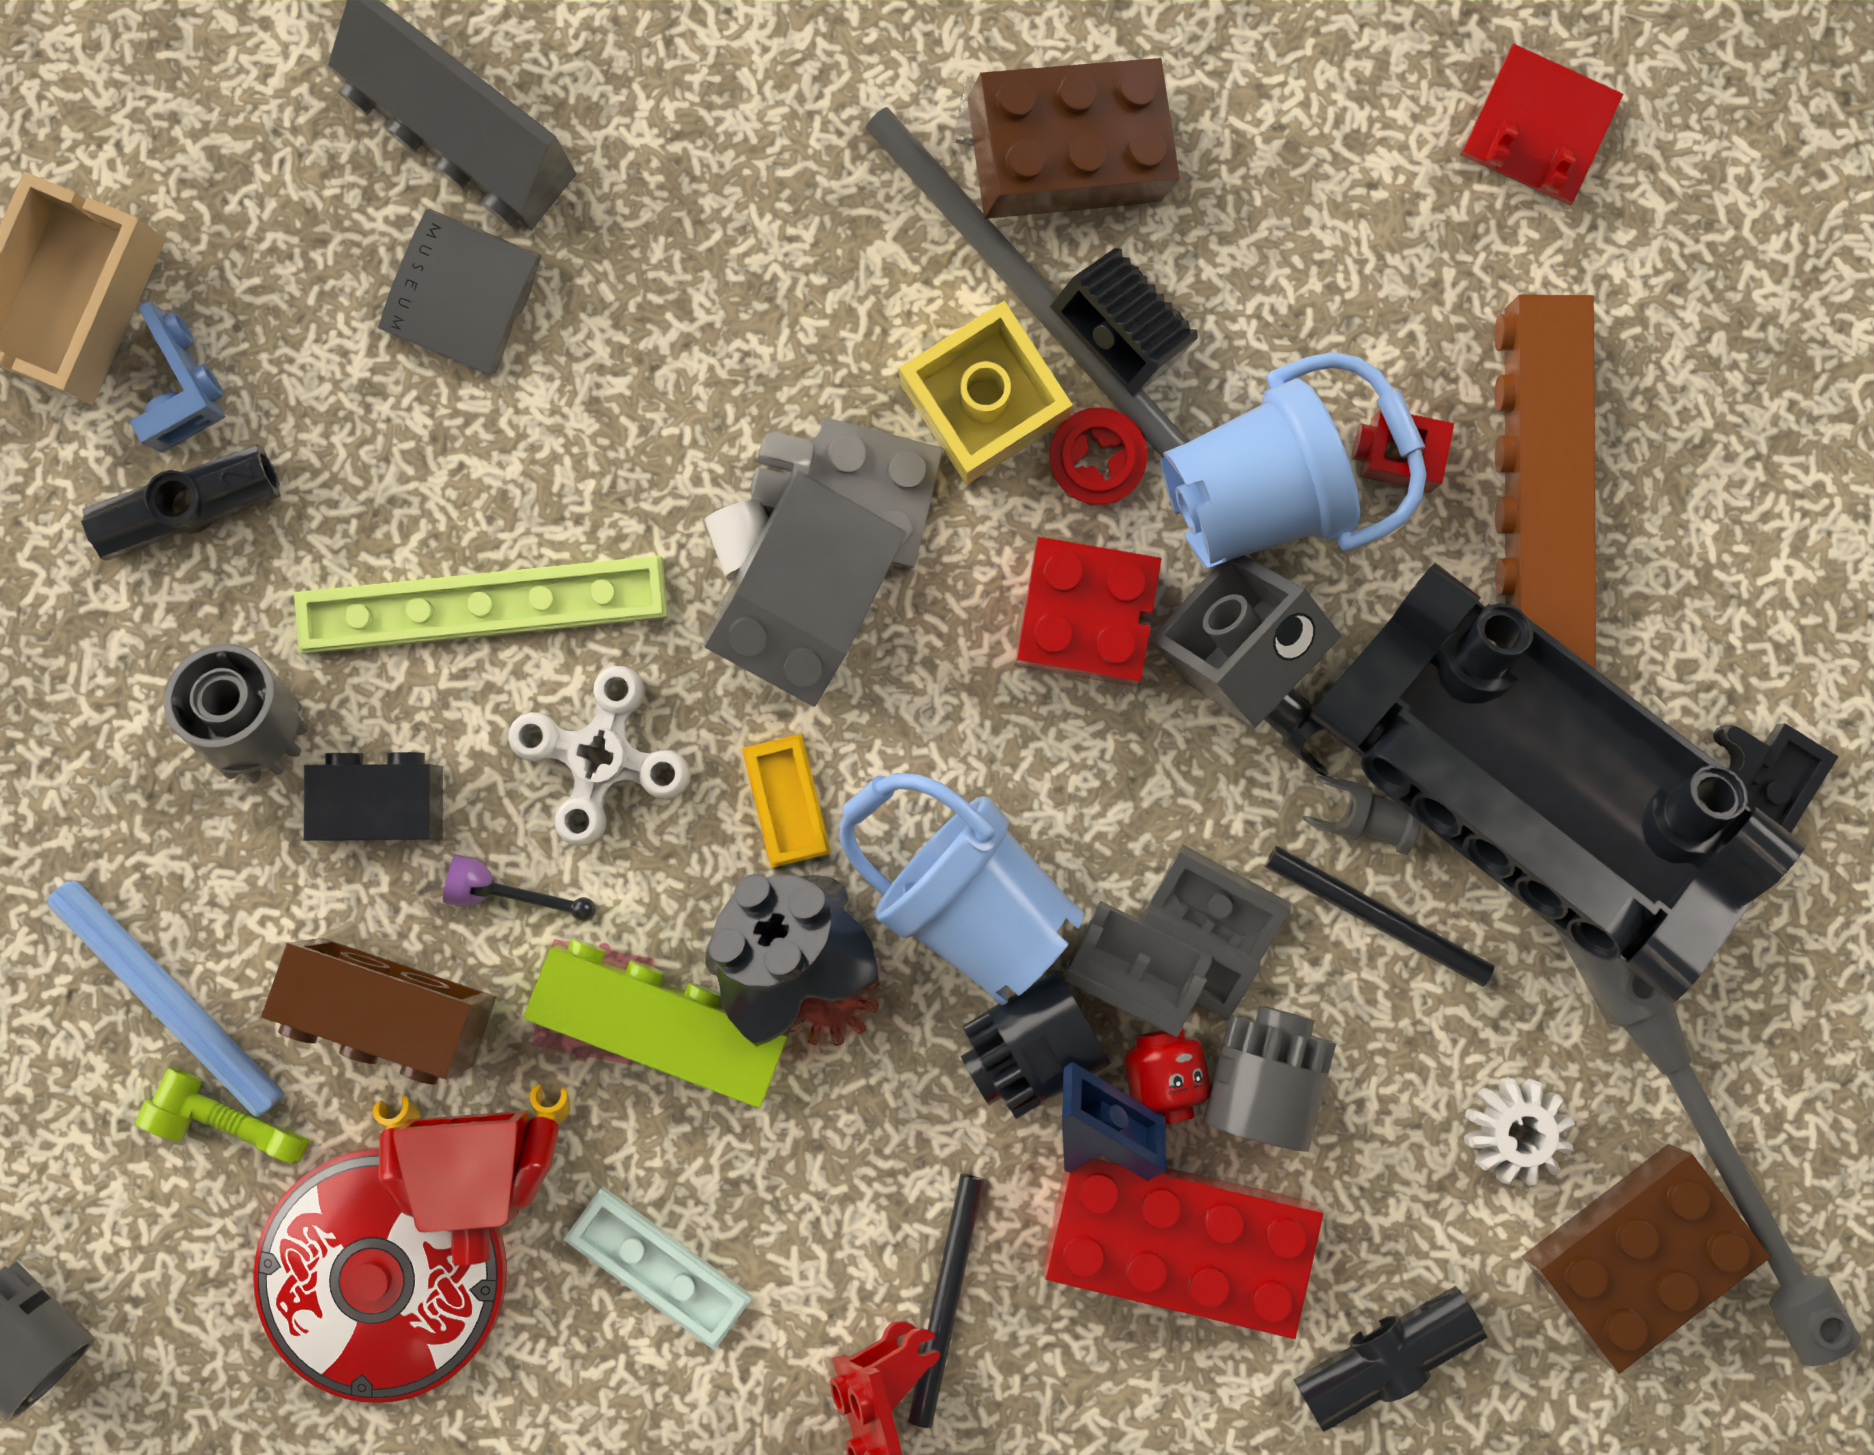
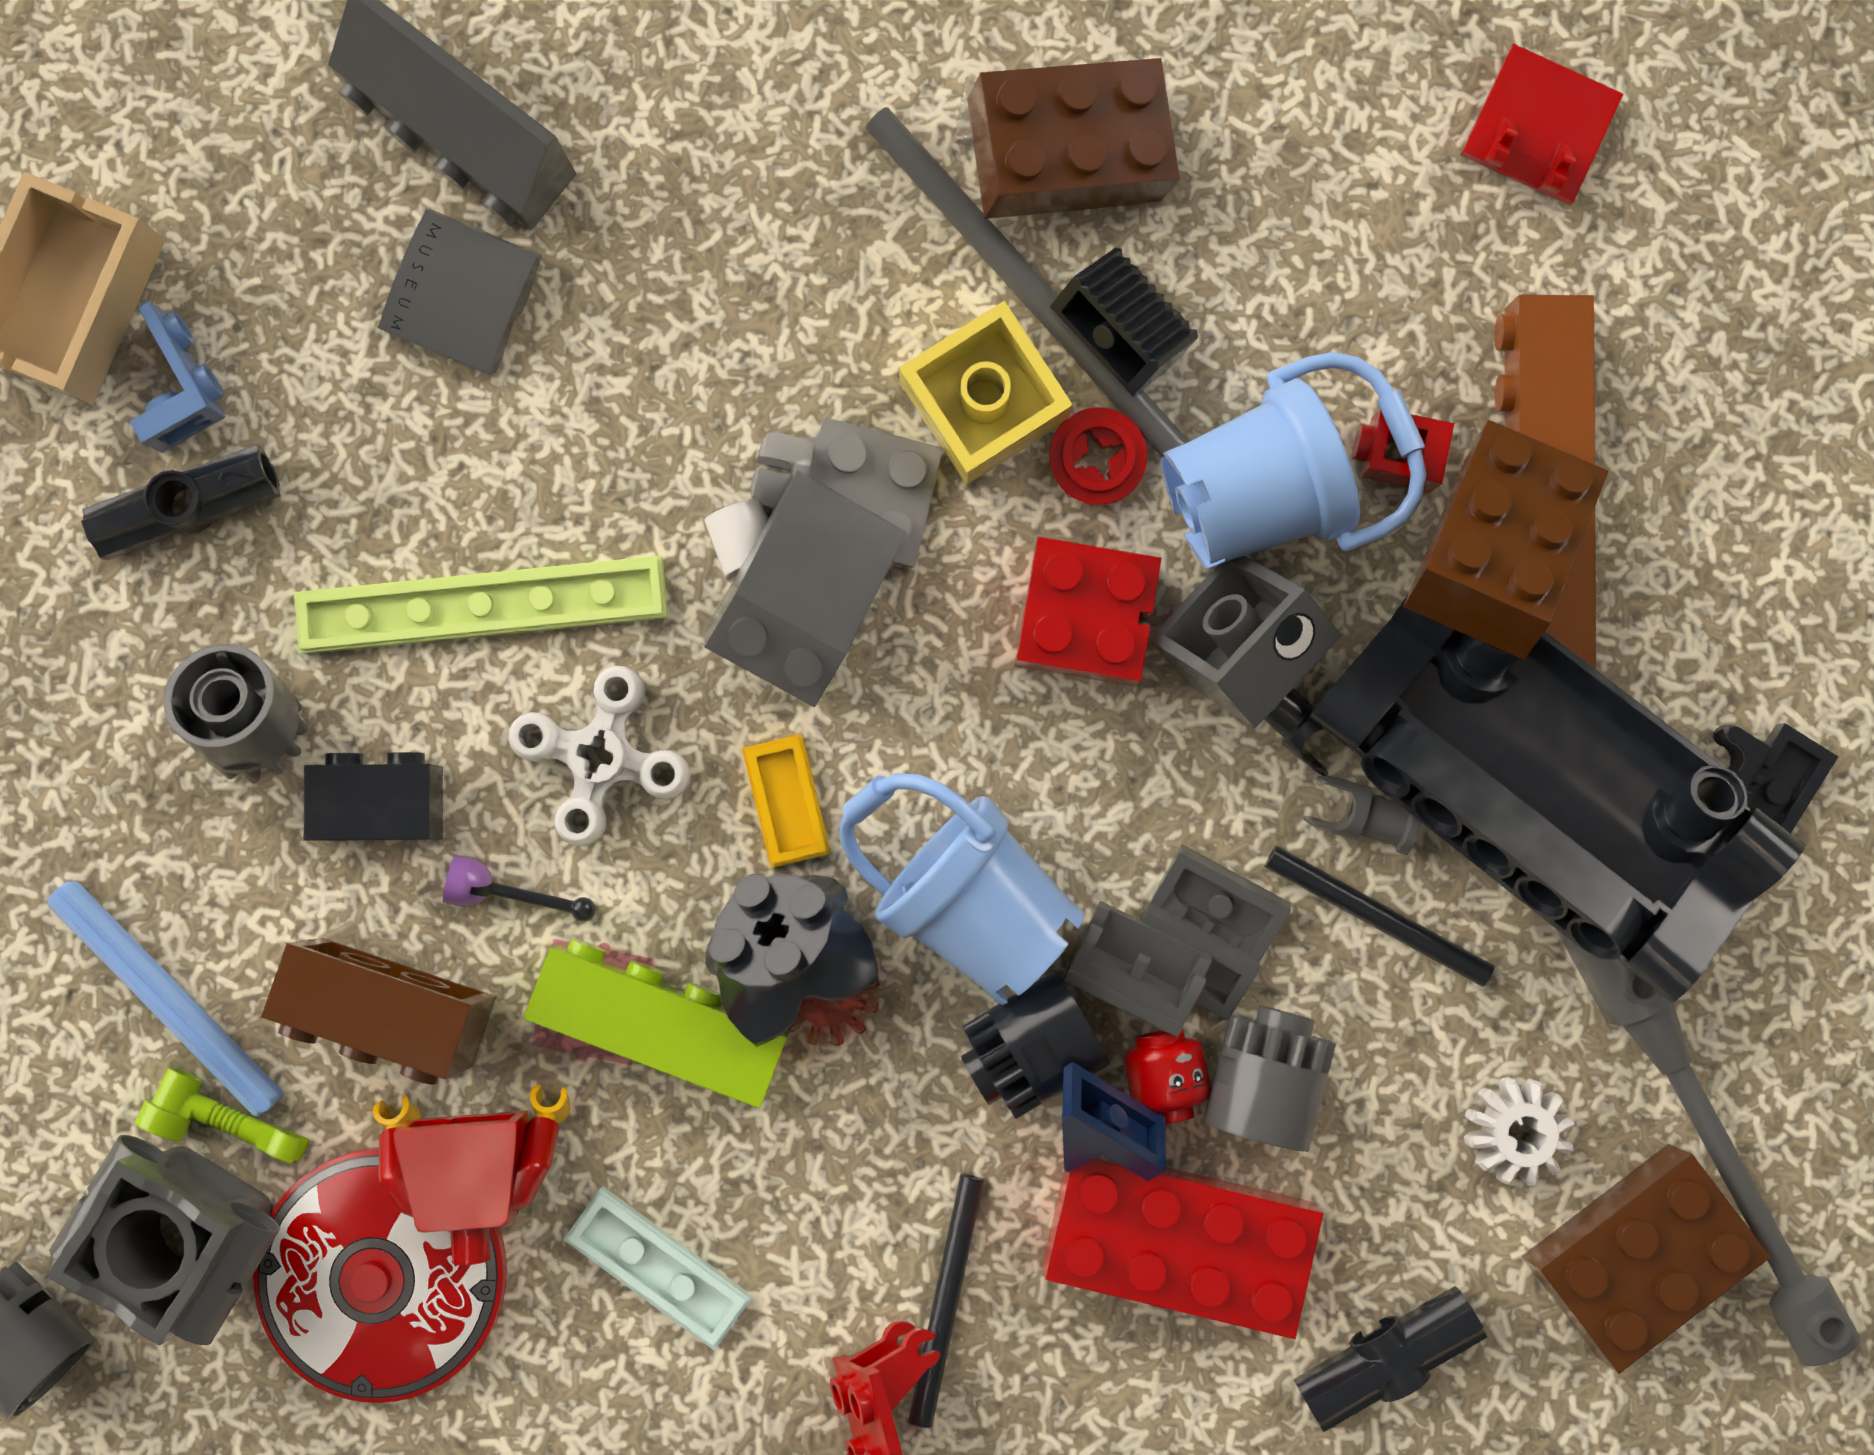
none -> dark grey piece [46,1135,280,1346]
none -> reddish brown brick [1403,419,1609,660]

